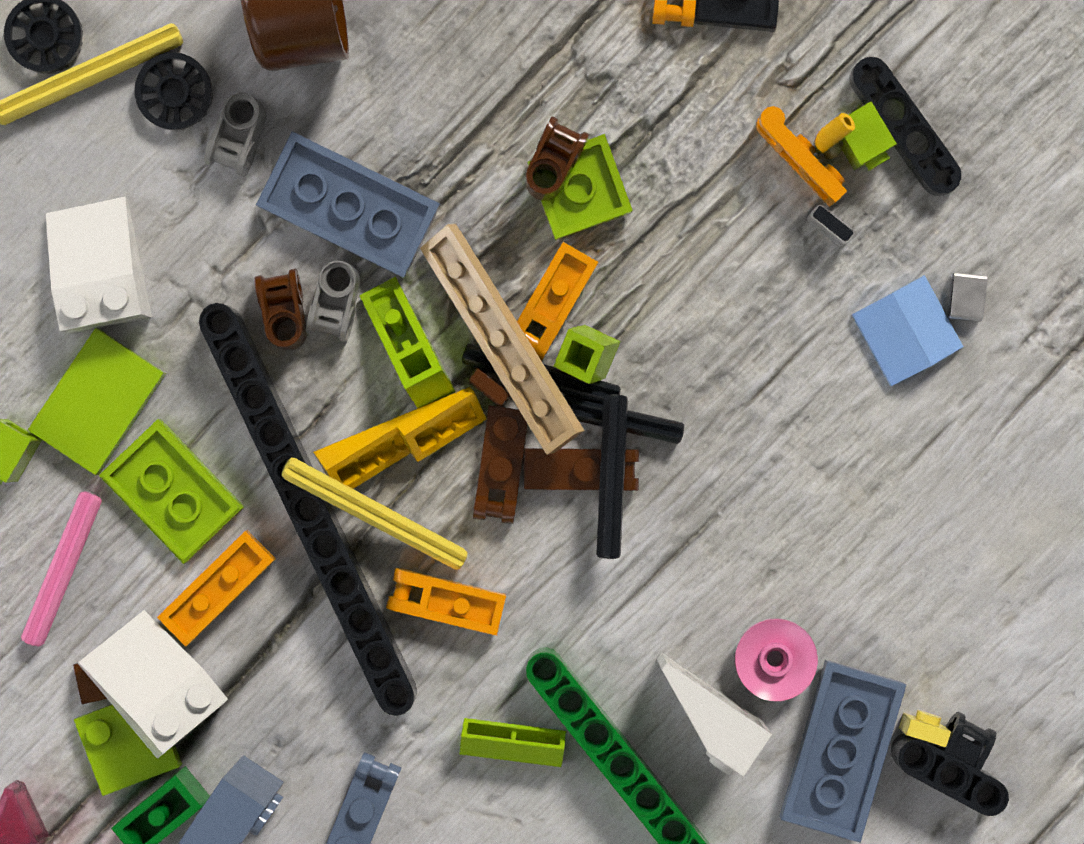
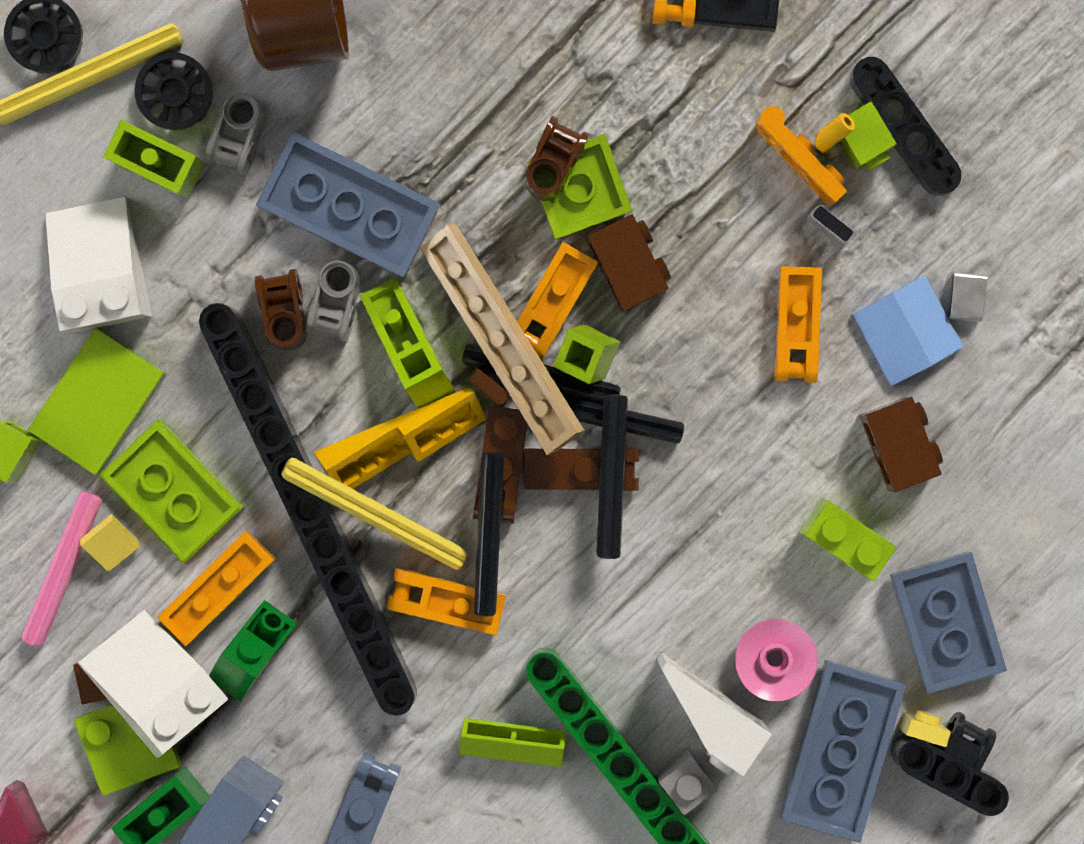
none -> light yellow tile [80,514,140,572]
none -> lime brick [103,120,205,200]
none -> green slope [209,600,297,702]
none -> black axle [474,452,504,617]
none -> reddish brown brick [587,214,671,313]
none -> light grey brick [656,749,717,816]
none -> light orange plate [774,266,822,383]
none -> lime brick [798,498,897,582]
none -> reddish brown brick [859,397,943,493]
none -> sand blue plate [890,551,1007,694]

